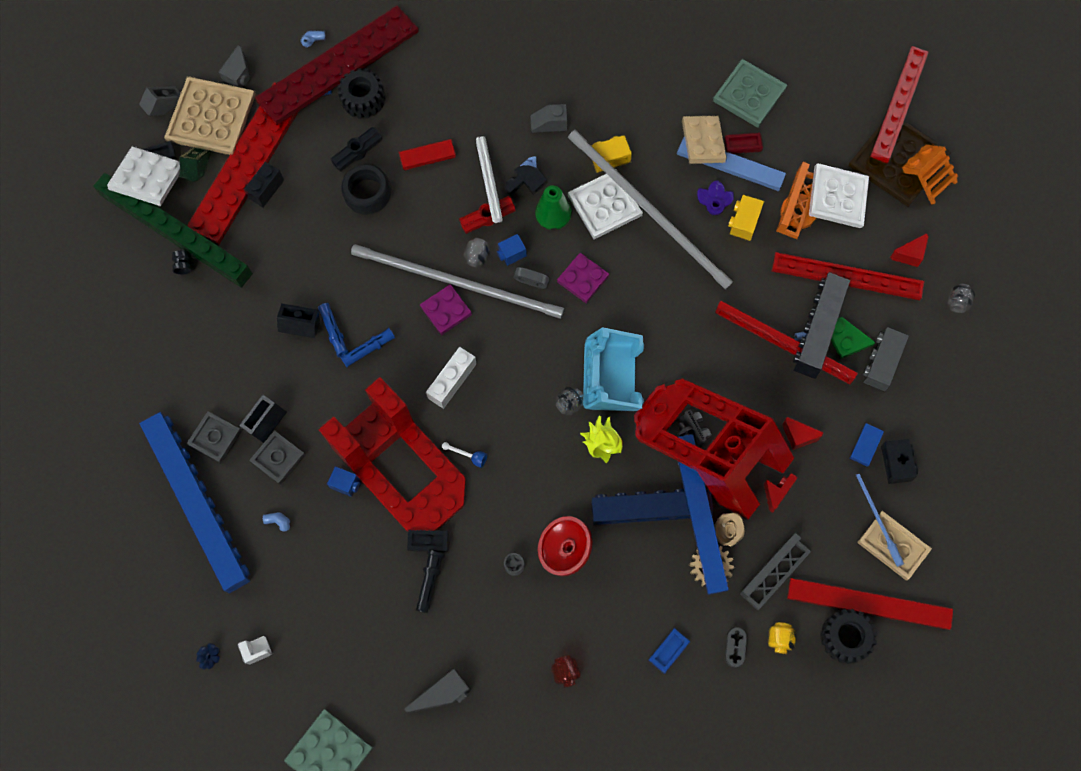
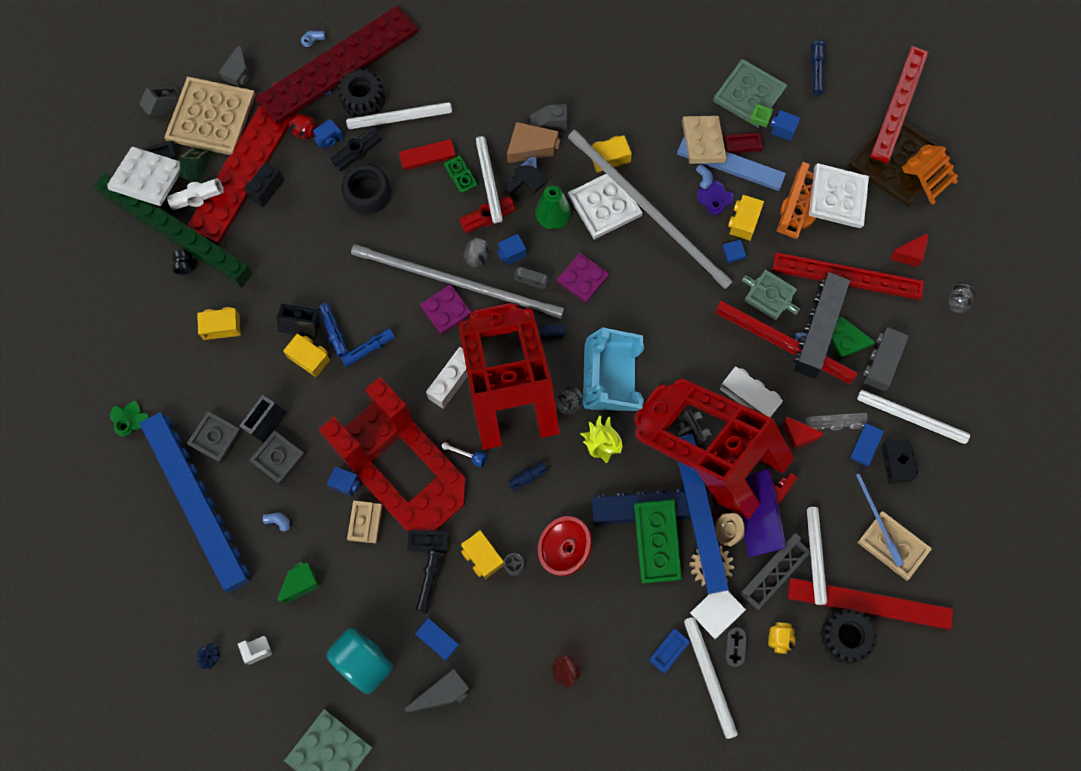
none -> green plate [110,401,149,437]
none -> white piece [167,178,224,210]
none -> yellow brick [197,307,241,340]
none -> green slope [278,562,320,604]
none -> yellow brick [283,334,330,377]
none -> red head [289,114,317,140]
none -> blue brick [313,119,344,149]
none -> teal wheel [326,628,393,694]
none -> white axle [346,102,452,129]
none -> tan plate [347,501,383,544]
none -> blue tile [415,618,459,661]
none -> green slope [444,155,477,194]
none -> red bracket [458,303,560,450]
none -> yellow brick [461,530,504,580]
none -> medium nougat slope [507,122,561,163]
none -> dark blue pin [508,462,548,491]
none -> dark blue pin [537,324,565,339]
none -> green tile [634,499,682,583]
none -> white axle [684,617,737,739]
none -> white sticker [690,591,746,639]
none -> medium blue arm [696,164,713,189]
none -> white brick [720,366,783,418]
none -> blue tile [722,240,746,263]
none -> dark purple tile [740,470,787,557]
none -> sand green plate [742,270,800,320]
none -> bright green tile [750,103,773,127]
none -> blue brick [770,110,800,141]
none -> clear plate [805,413,868,431]
none -> white axle [807,507,827,605]
none -> dark blue pin [810,41,827,95]
none -> white axle [857,390,970,444]

